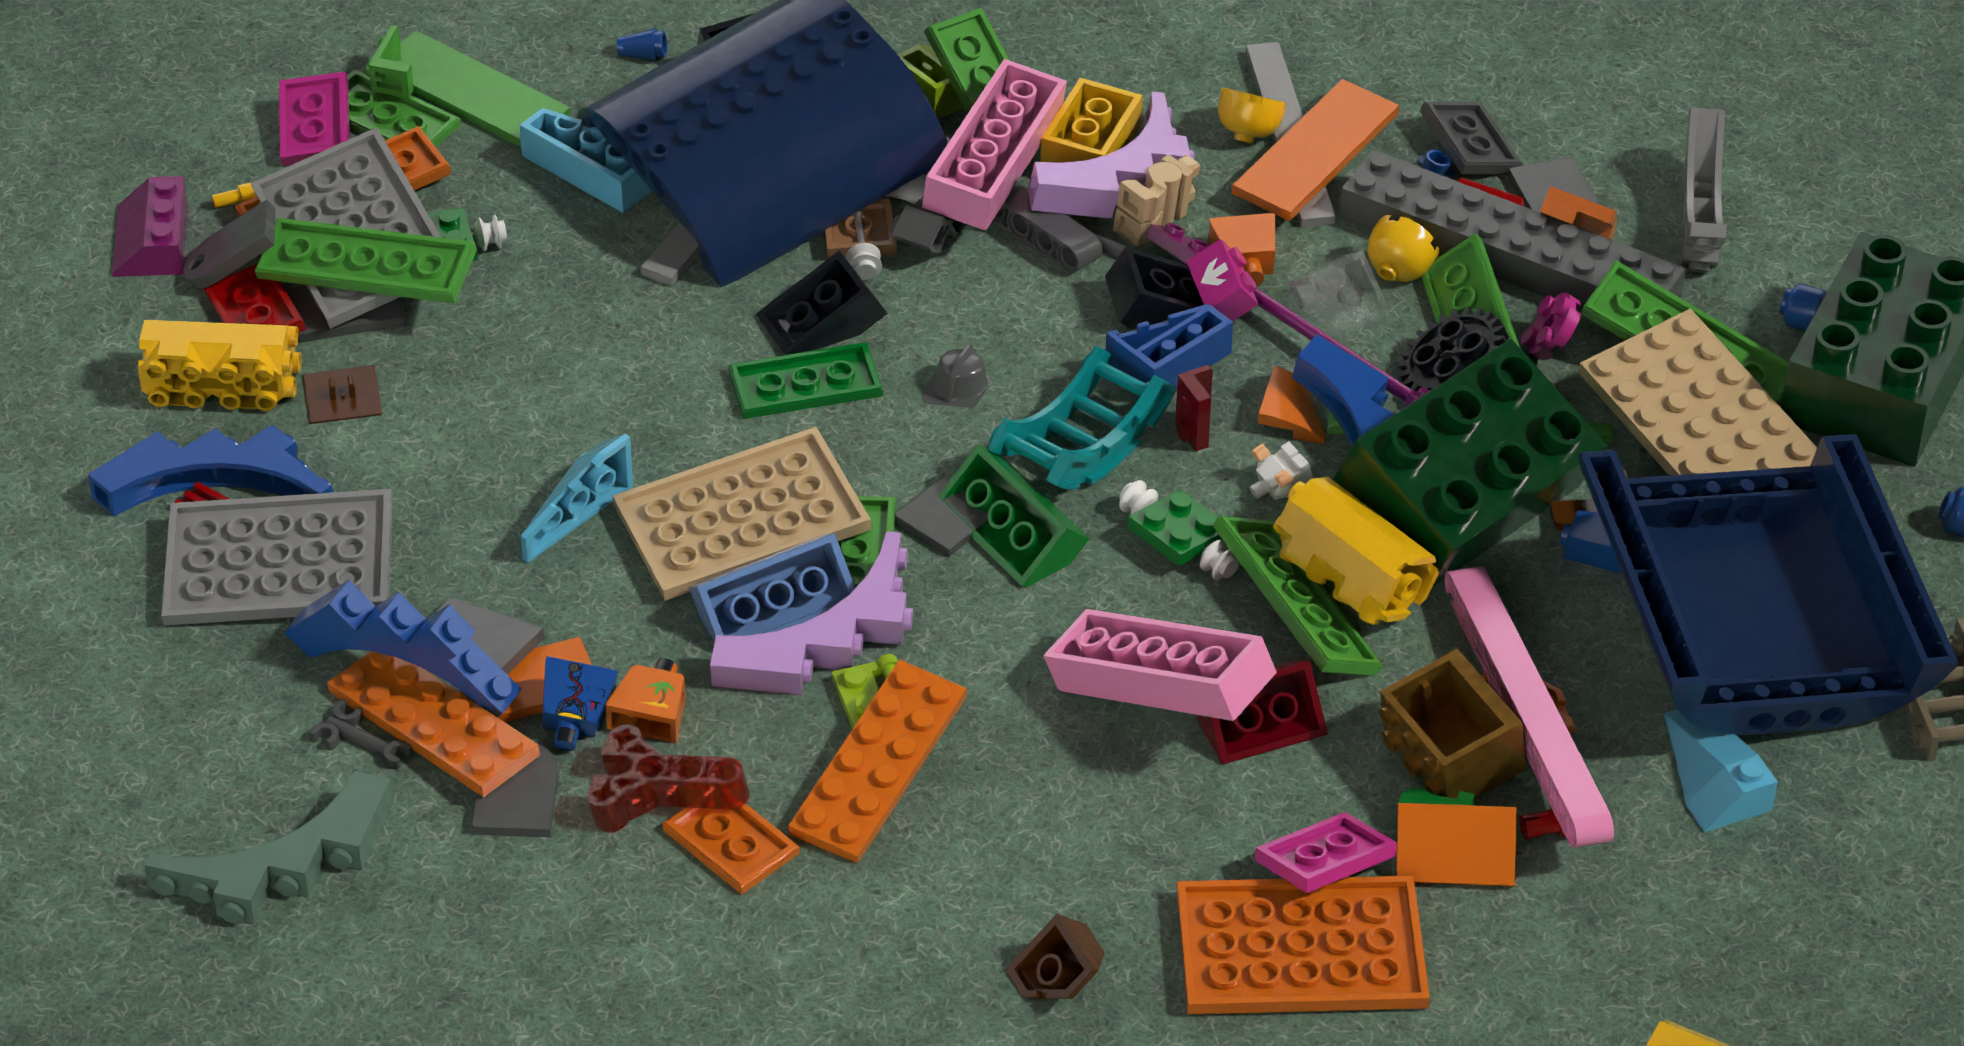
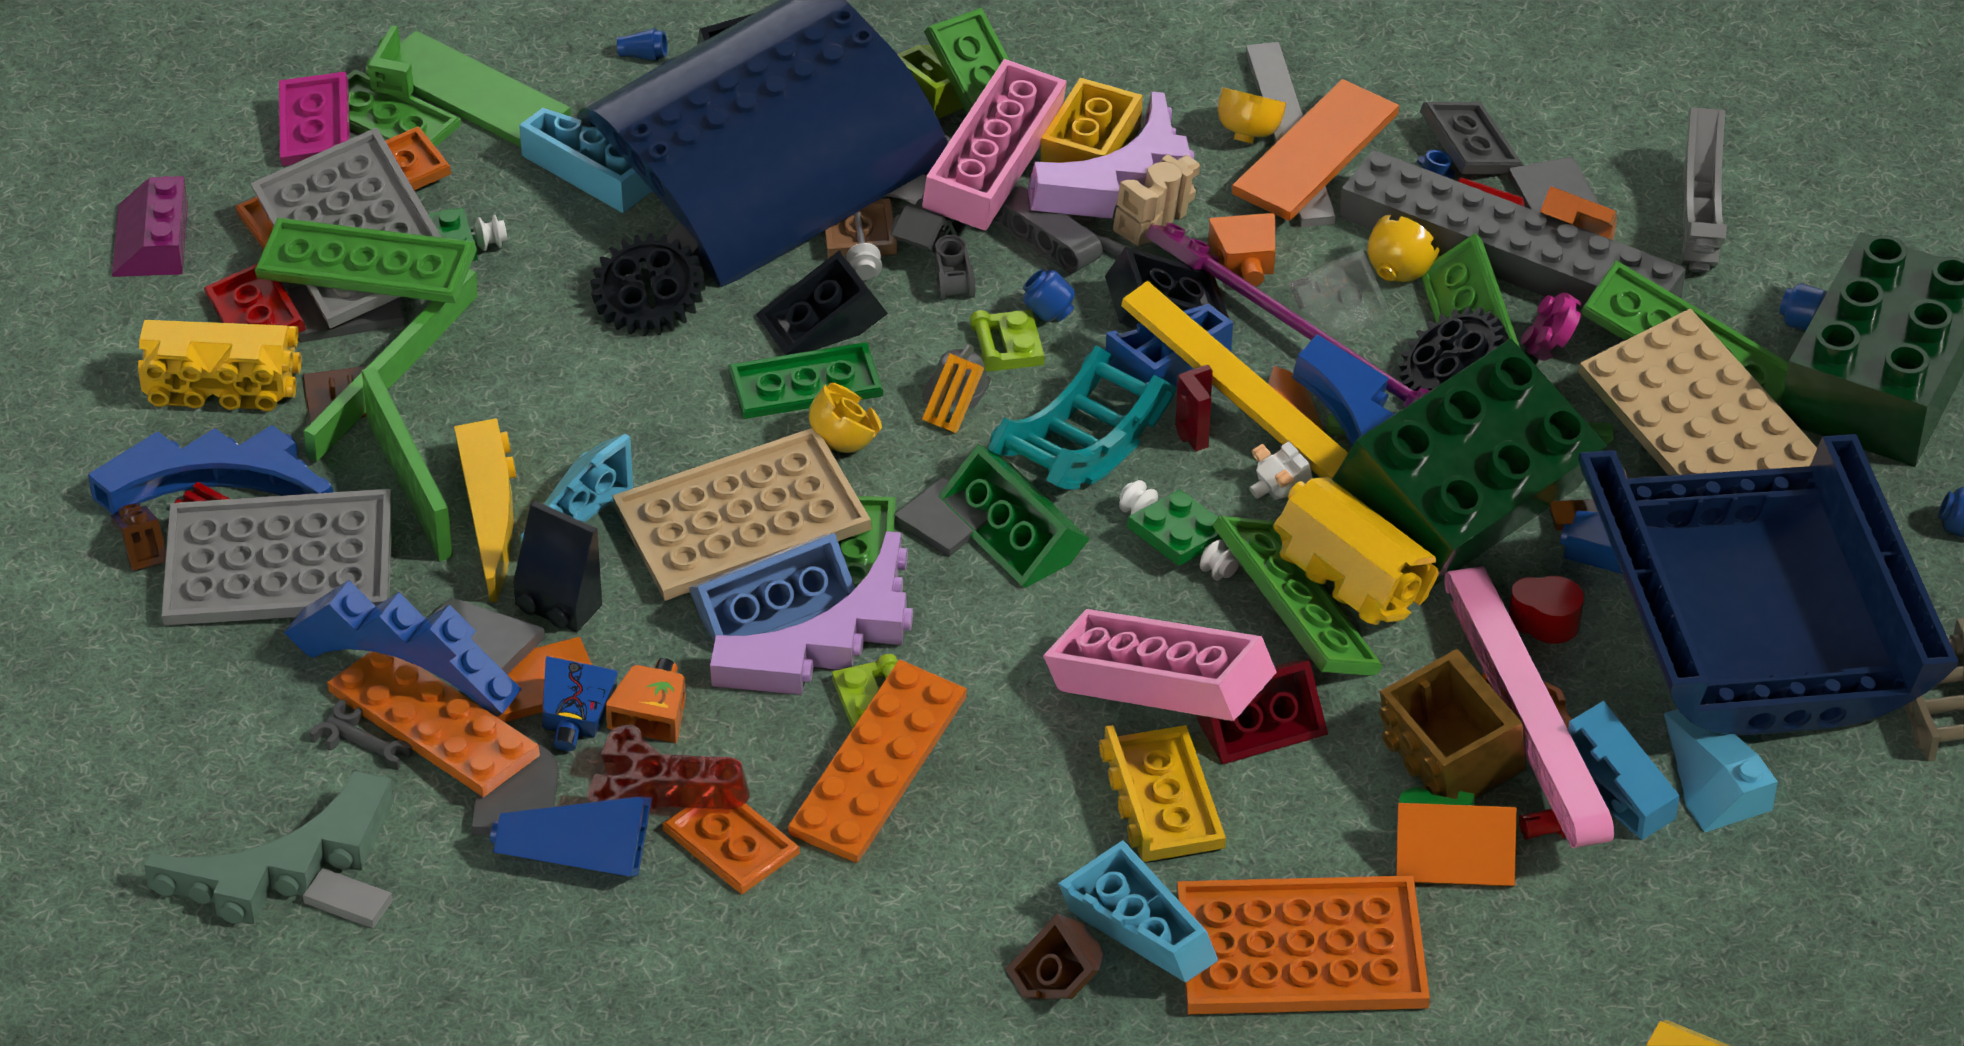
dark grey tile [183,199,276,289] -> none
yellow bar [211,182,256,208] -> none
dark pink brick [1186,239,1259,321] -> none
dark pink plate [1255,812,1397,893] -> none
none -> reddish brown bracket [111,503,166,571]
none -> light grey tile [303,868,393,929]
none -> bright green tile [304,269,478,462]
none -> bright green tile [362,367,453,562]
none -> yellow slope [454,418,517,603]
none -> blue slope [490,797,652,877]
none -> black slope [513,501,602,633]
none -> black gear [590,233,705,336]
none -> yellow cylinder [808,383,882,453]
none -> light orange tile [922,353,984,433]
none -> dark grey piece [935,235,975,300]
none -> lime plate [969,310,1045,372]
none -> blue head [1023,269,1075,322]
none -> medium azure wedge [1058,840,1219,983]
none -> yellow bracket [1099,725,1226,862]
none -> yellow tile [1121,281,1348,479]
none -> red piece [1509,576,1584,644]
none -> dark azure wedge [1568,701,1680,840]

